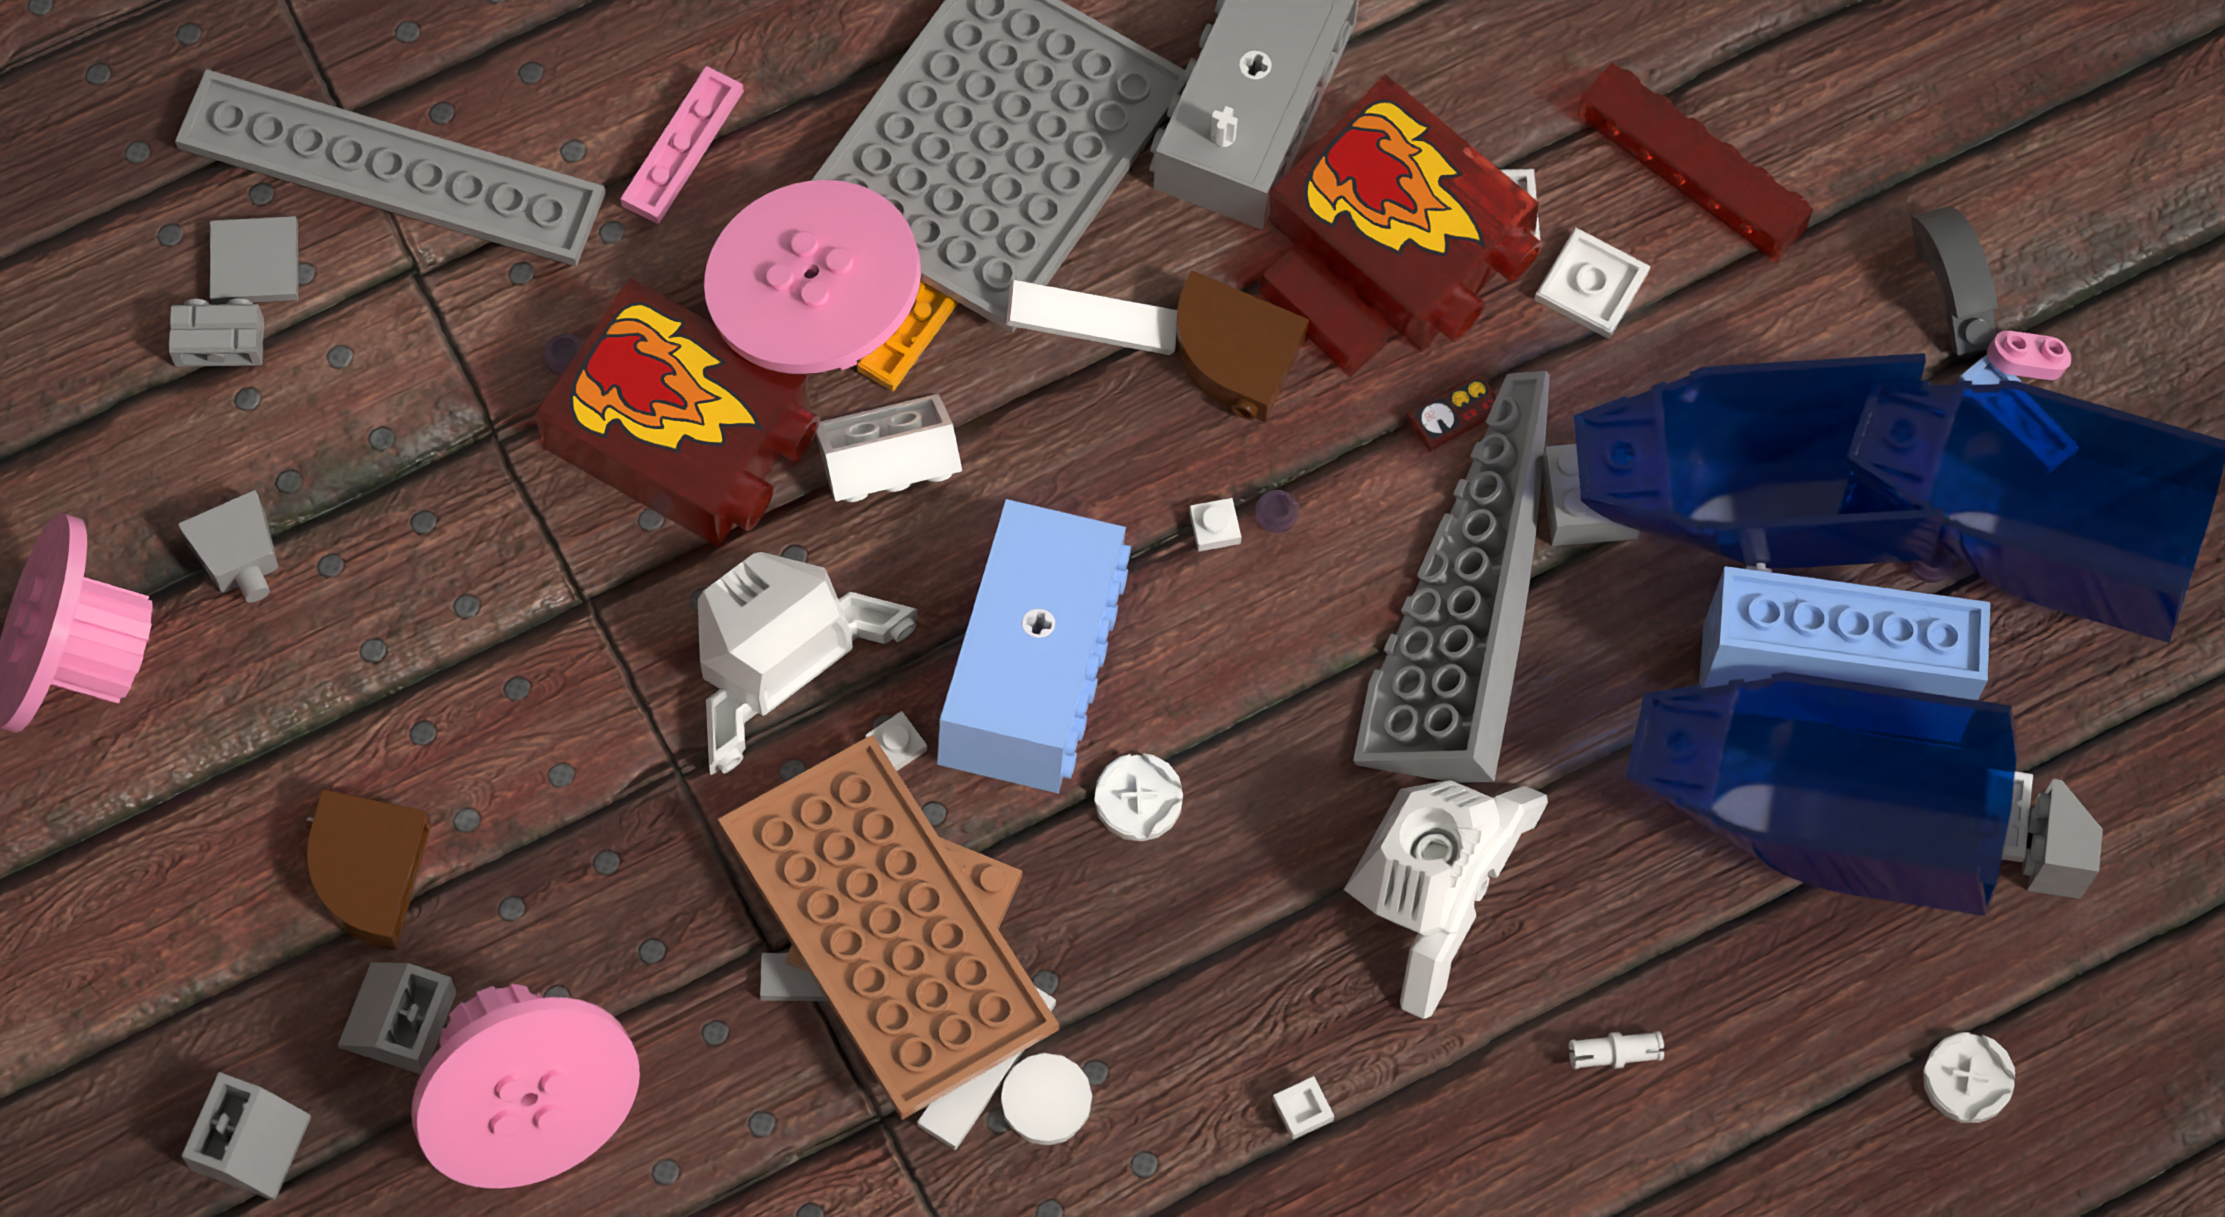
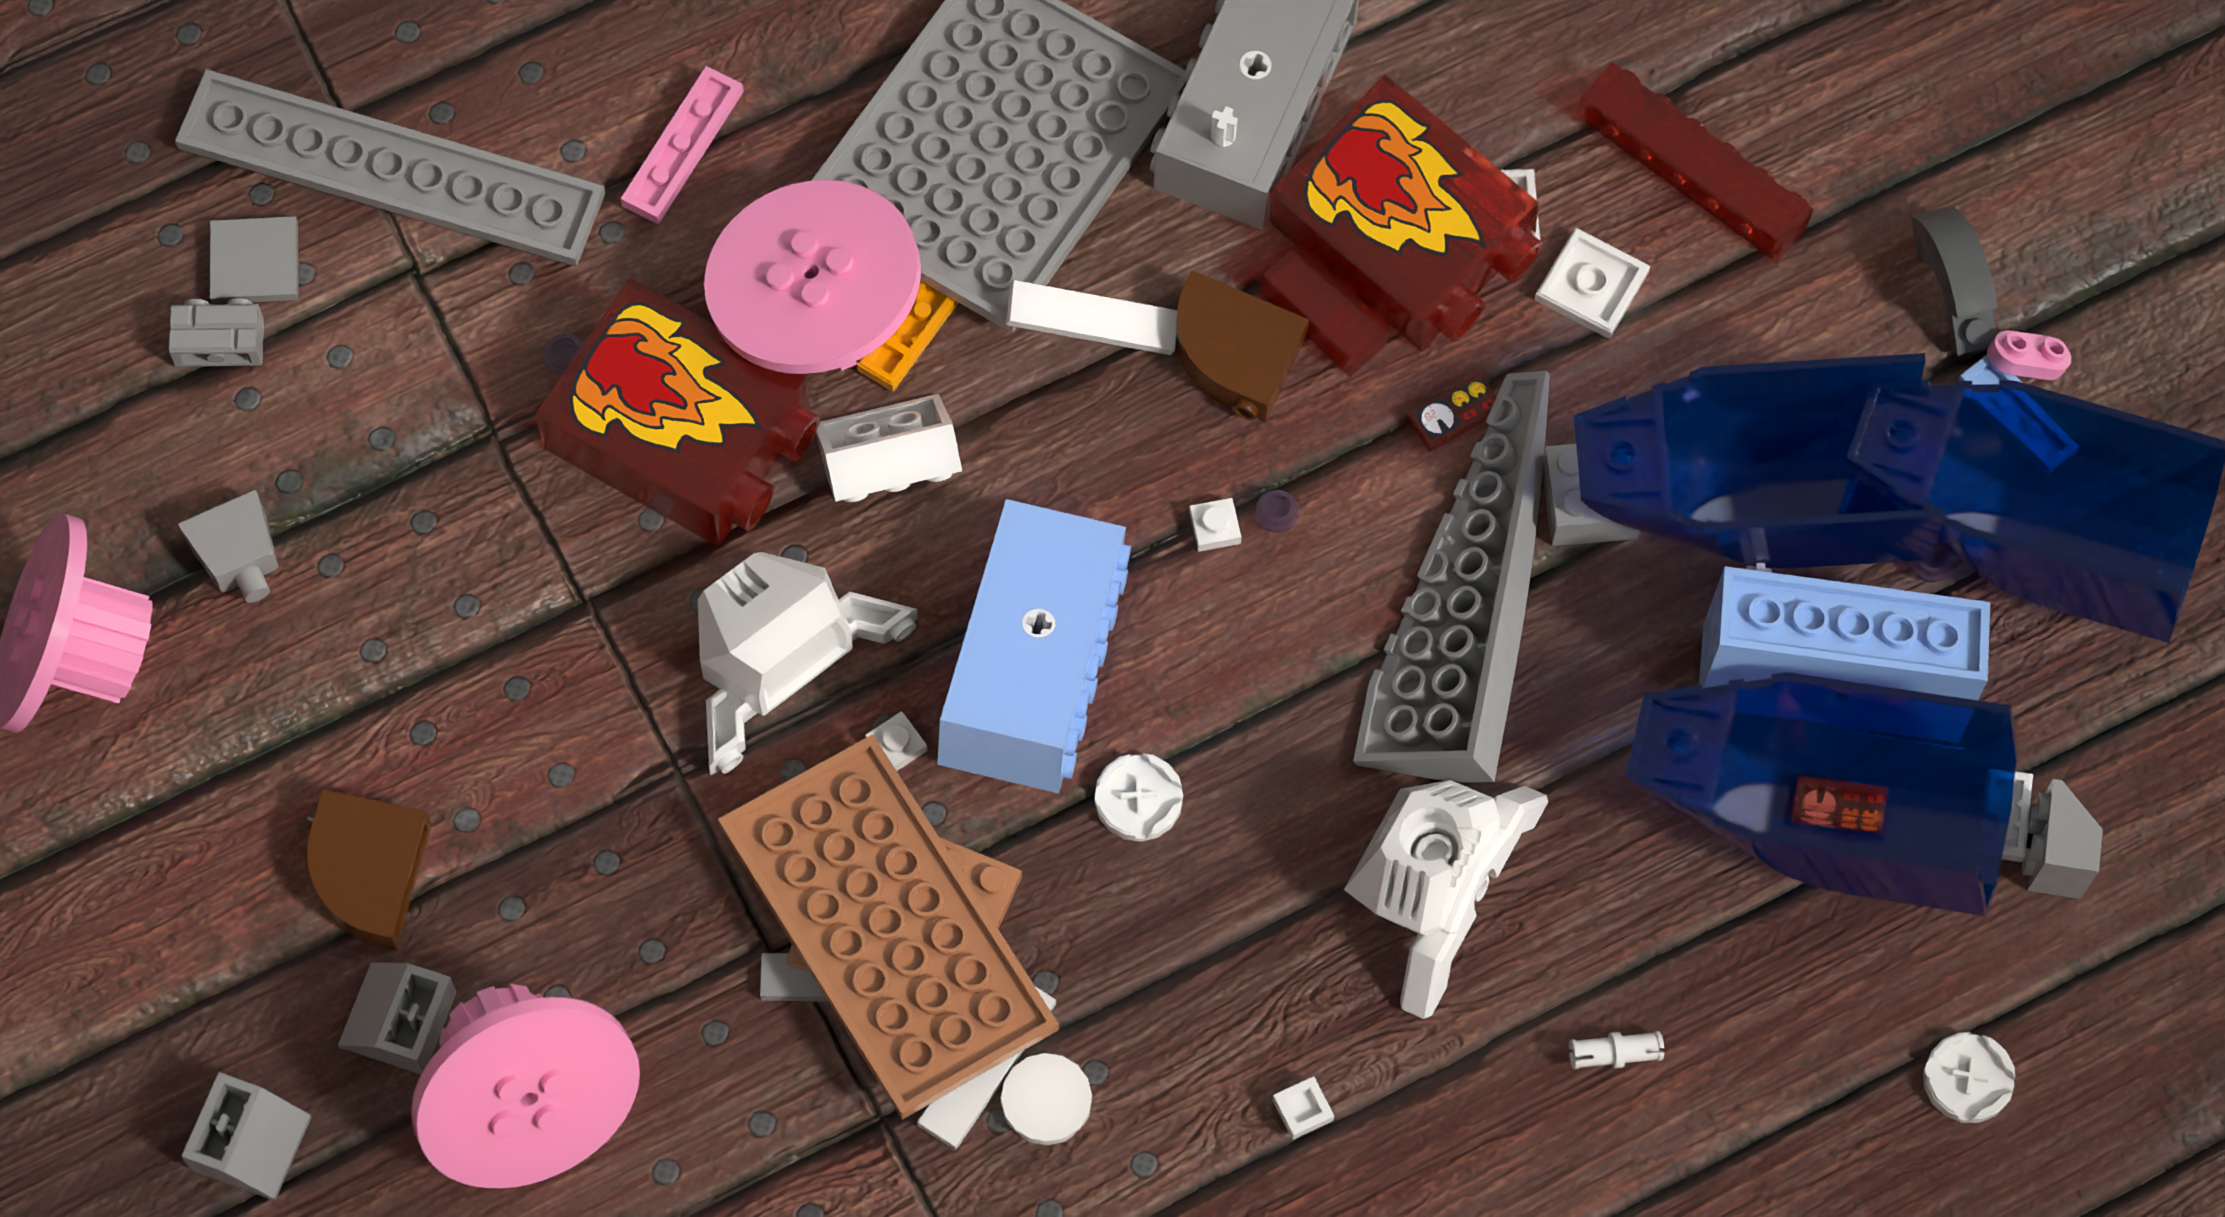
none -> clear red tile [1792,776,1888,834]

